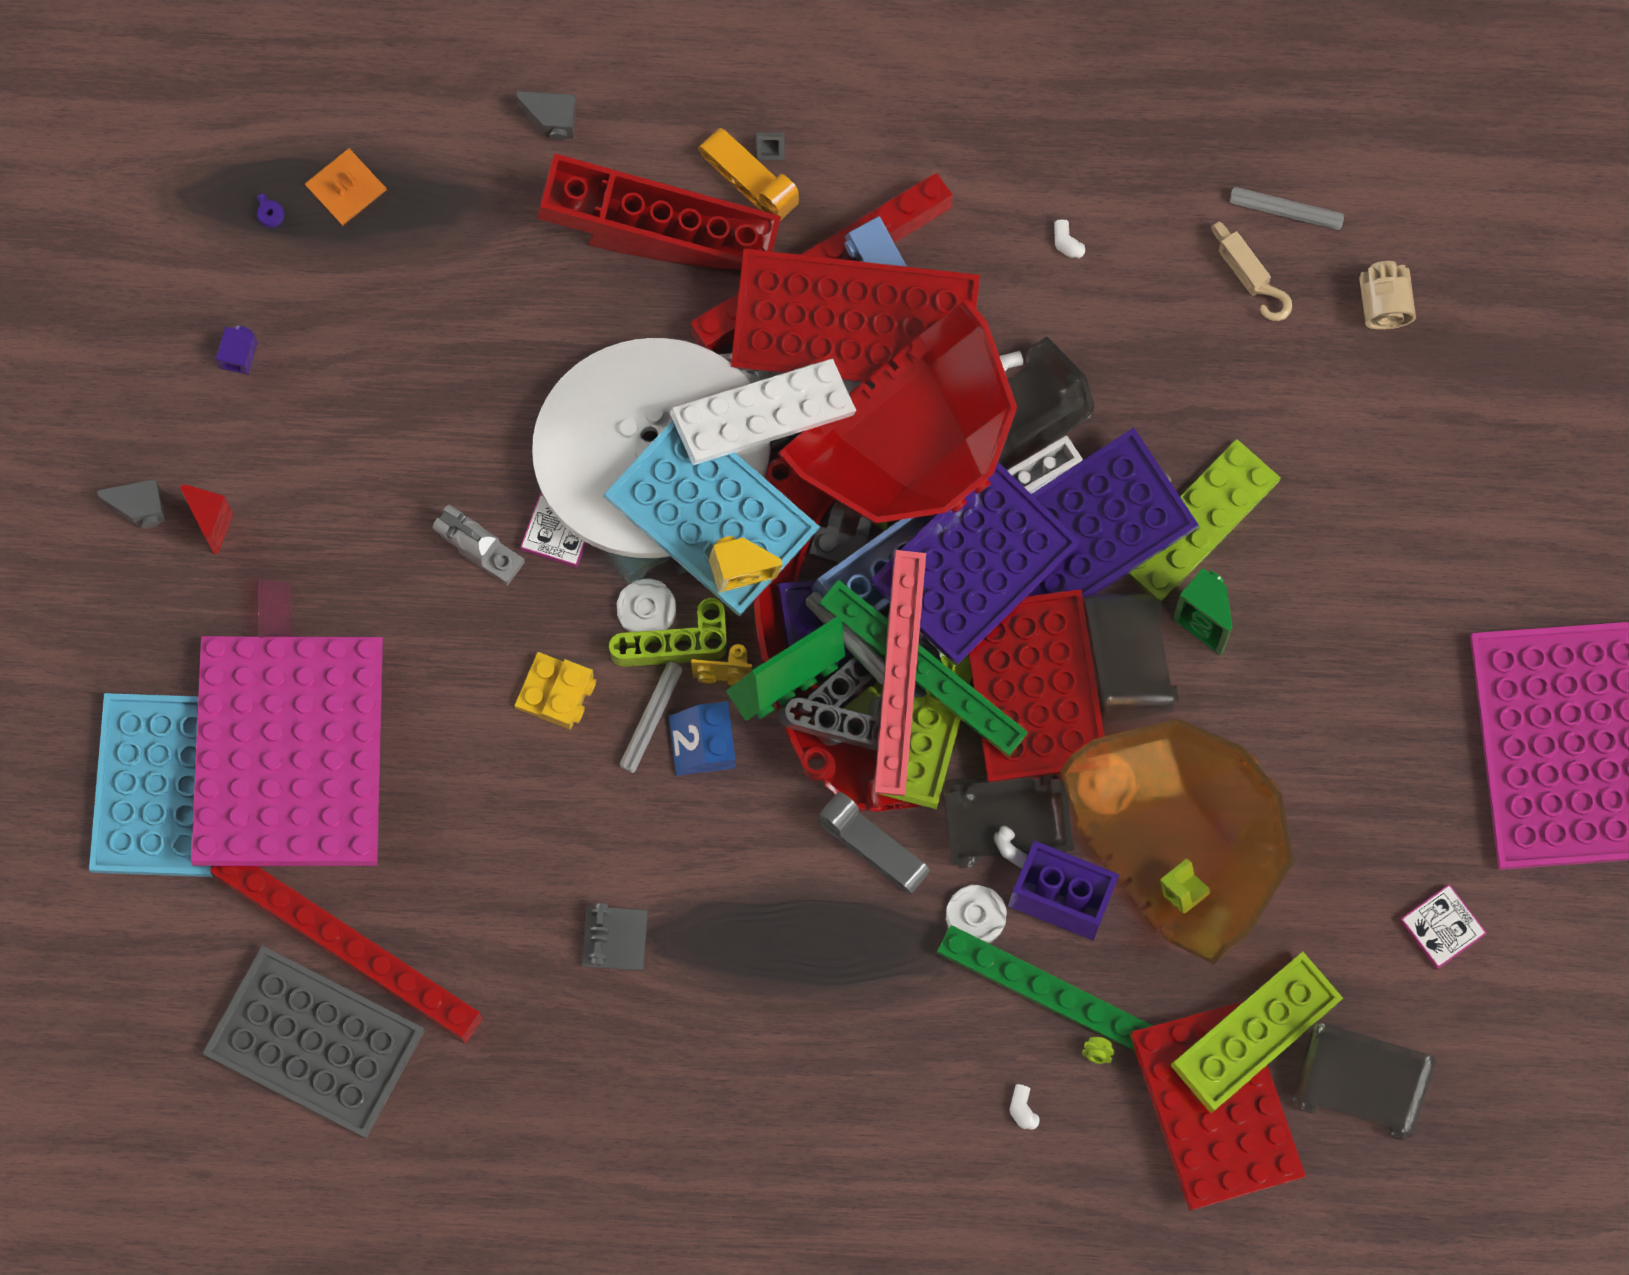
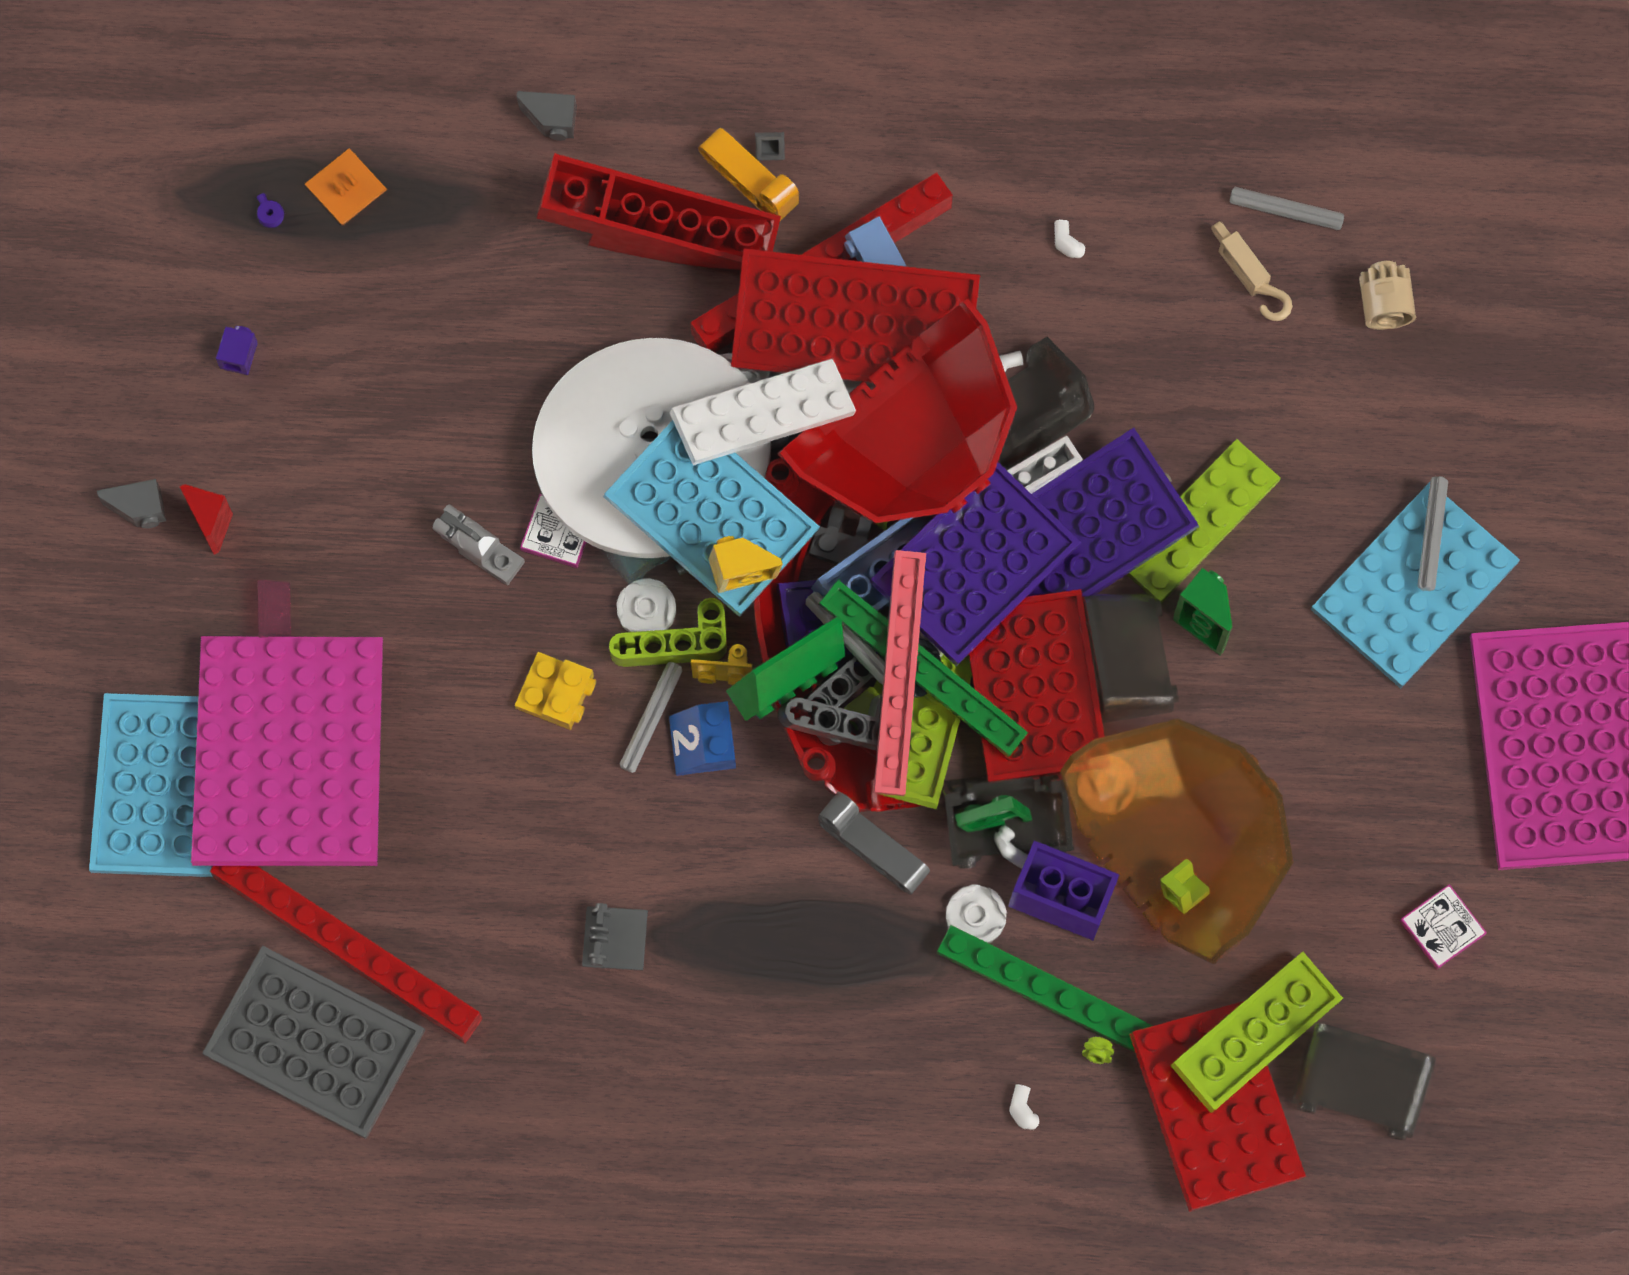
none -> green wing [955,795,1032,832]
none -> medium azure plate [1311,482,1520,689]
none -> light grey axle [1417,476,1448,591]

